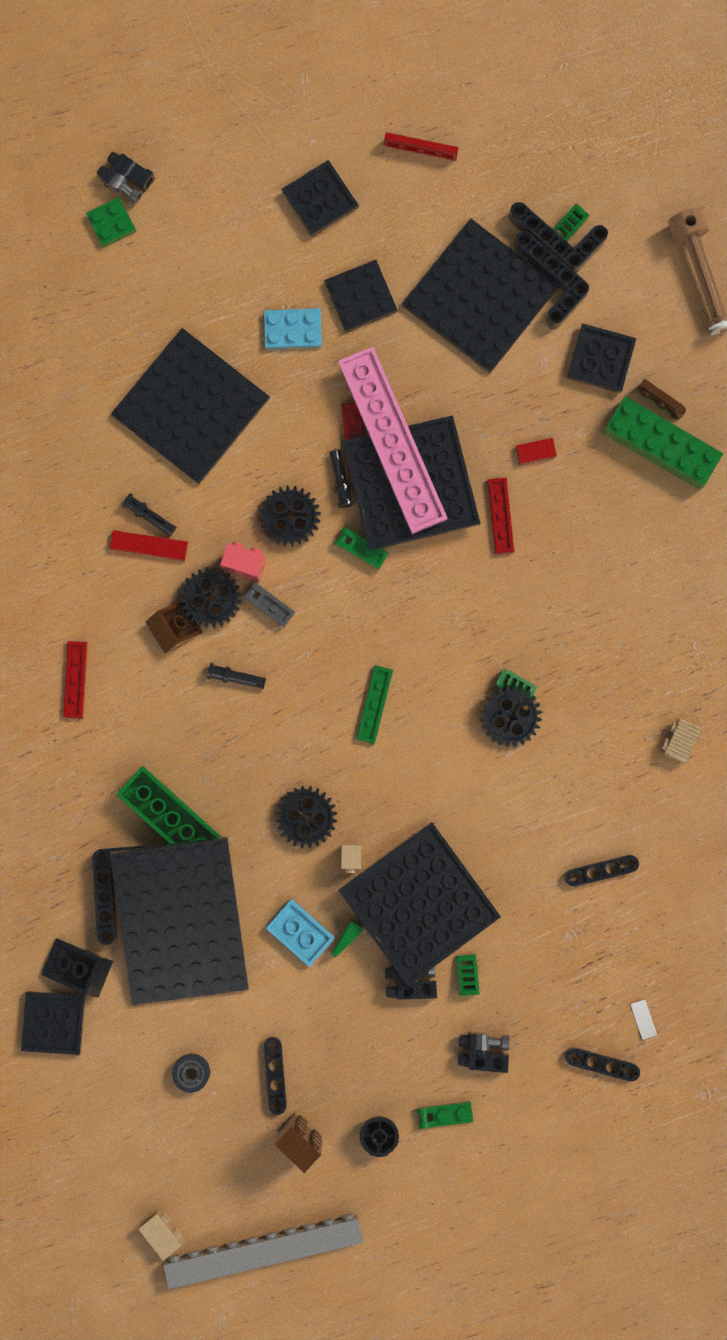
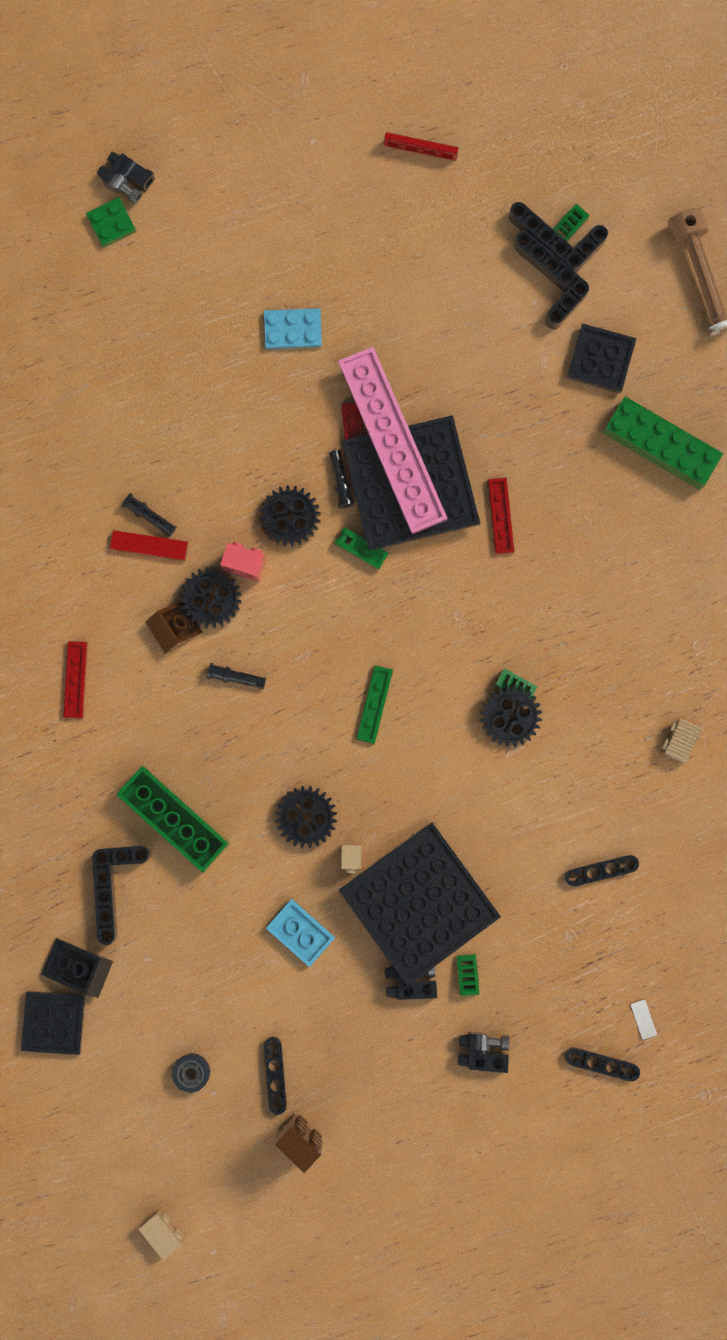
black plate [110,836,249,1005] -> none
black plate [111,328,270,485] -> none
light grey brick [163,1213,363,1289] -> none
dark grey plate [242,581,296,628] -> none
black plate [282,160,359,237] -> none
black plate [324,260,398,333] -> none
green slope [332,920,364,957] -> none
black cylinder [359,1116,399,1157] -> none
black plate [402,219,560,374] -> none
green plate [417,1101,473,1129] -> none
red tile [516,438,557,465] -> none
reddish brown plate [637,379,686,420] -> none

